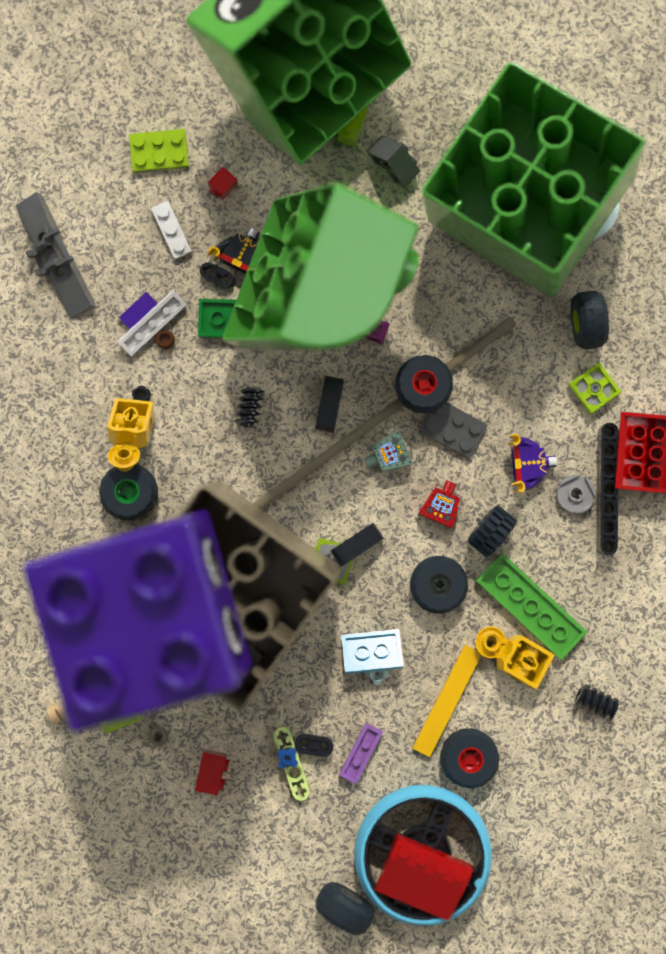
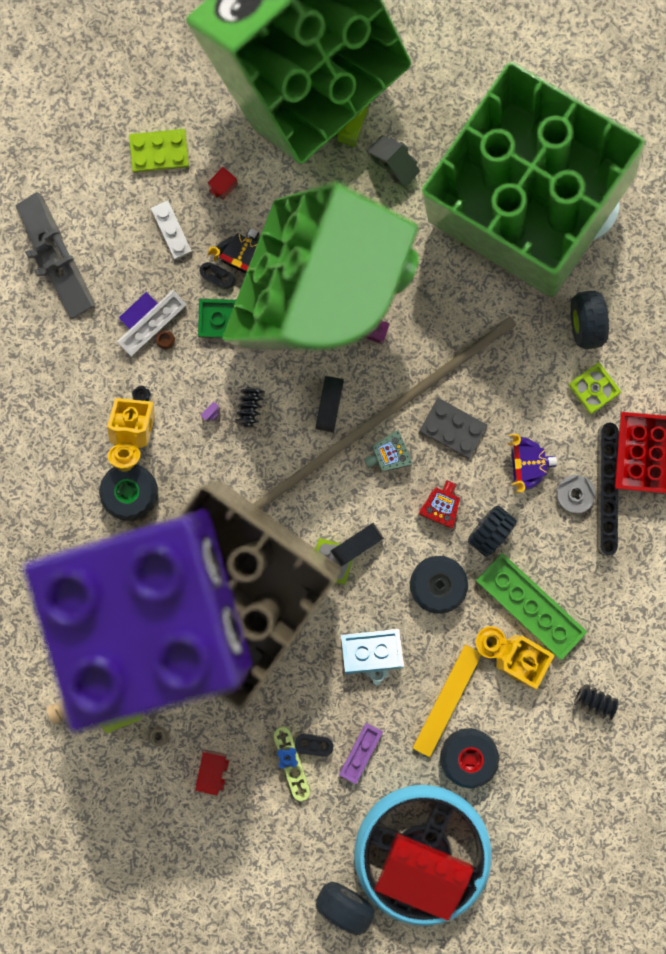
black wheel [395,355,453,414] -> none
none -> medium lavender plate [201,401,221,422]

